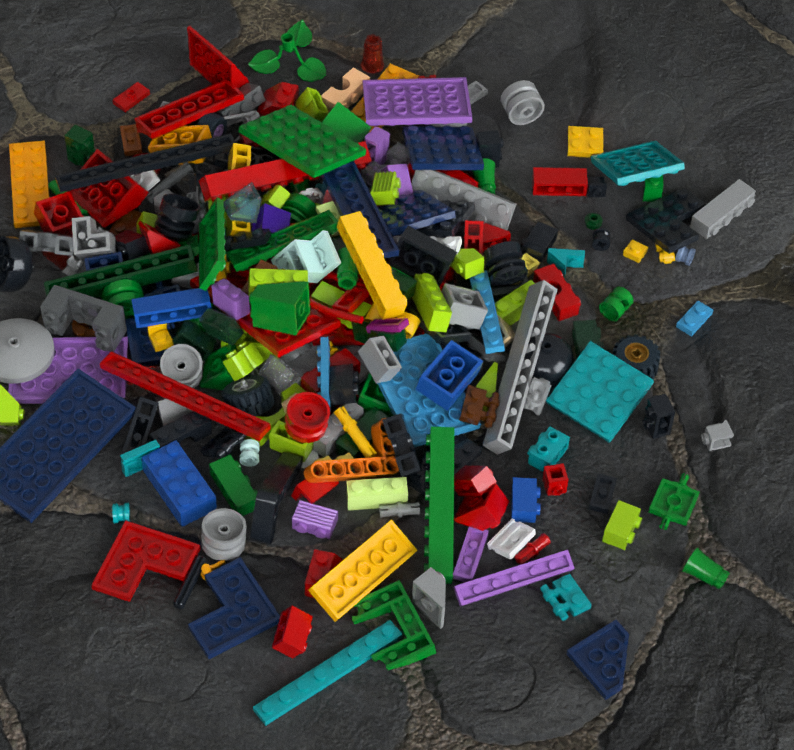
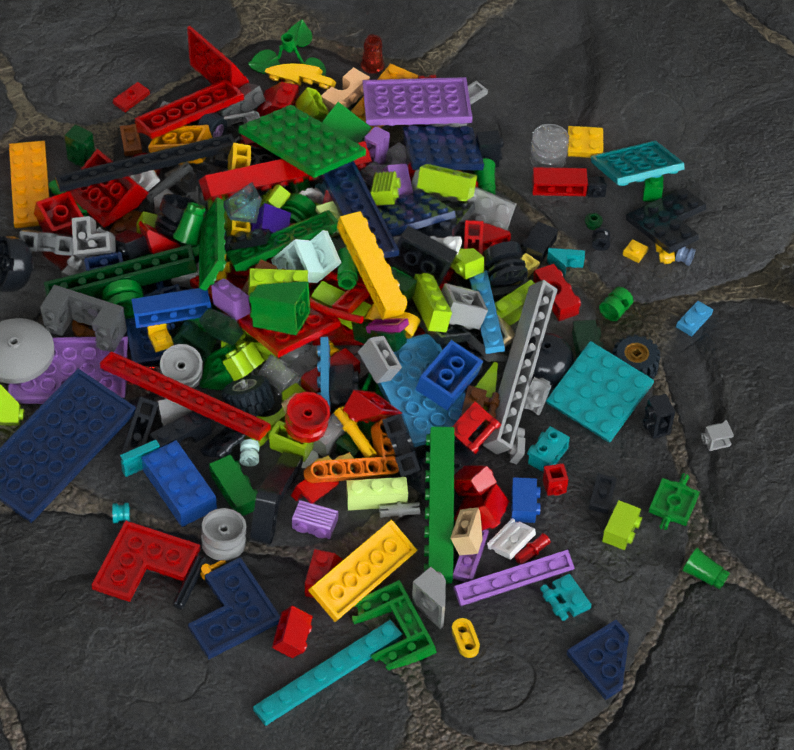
light grey wheel [500,80,545,125] -> none
light grey brick [690,179,756,239] -> none
none -> green plant [173,202,206,245]
none -> yellow slope [265,64,336,90]
none -> red slope [343,390,402,423]
none -> lime brick [417,164,477,201]
none -> tan slope [450,508,483,556]
none -> red plate [452,402,501,454]
none -> yellow plate [452,618,480,658]
none -> light grey plate [508,427,525,464]
none -> clear wheel [530,124,569,168]

